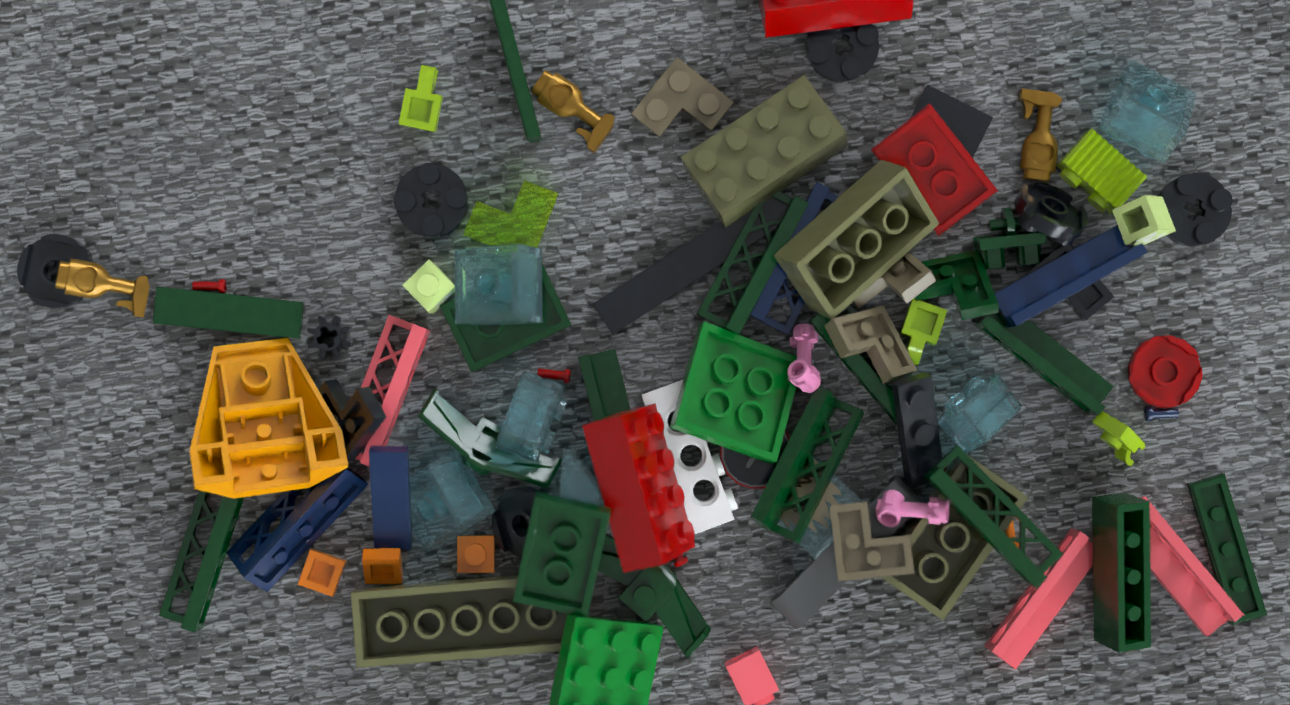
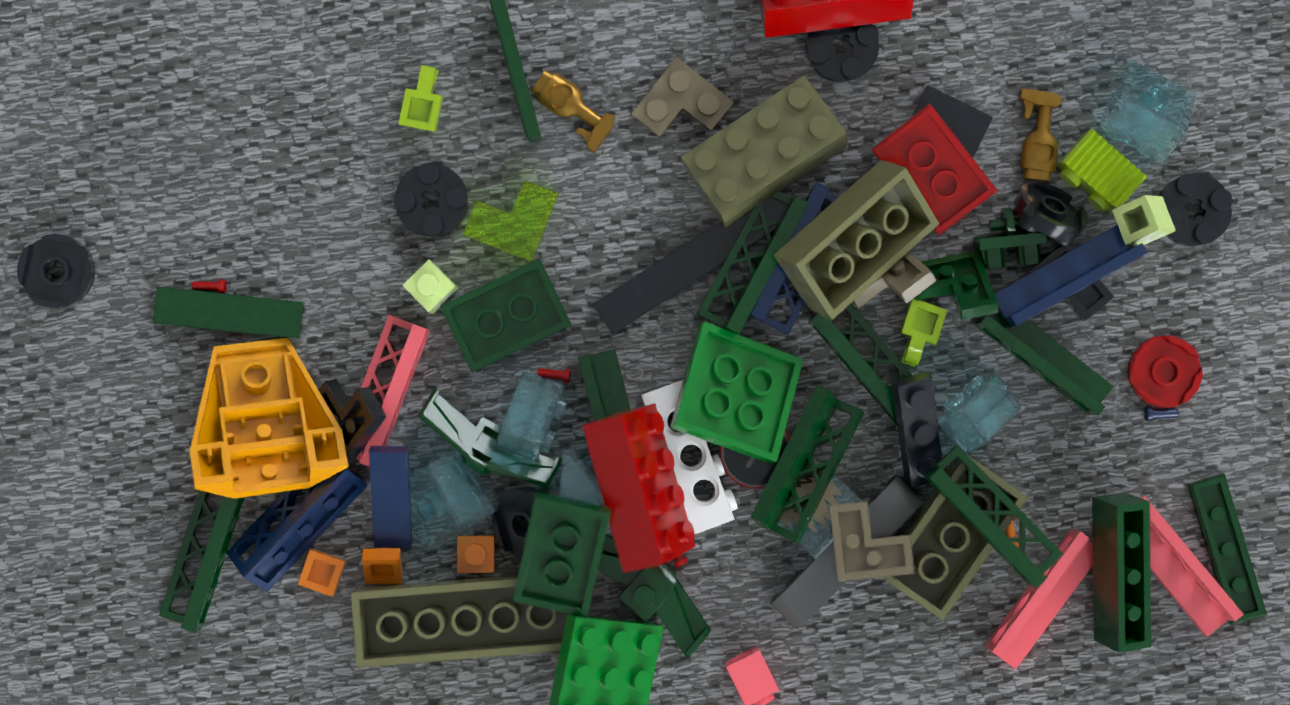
pearl gold piece [55,258,150,318] -> none
black gear [307,315,353,360] -> none
clear light blue slope [455,244,543,325] -> none
bright pink bar [787,324,821,393] -> none
dark tan plate [824,306,917,384] -> none
bright pink bar [876,490,949,527] -> none
lime plate [1092,411,1145,466] -> none

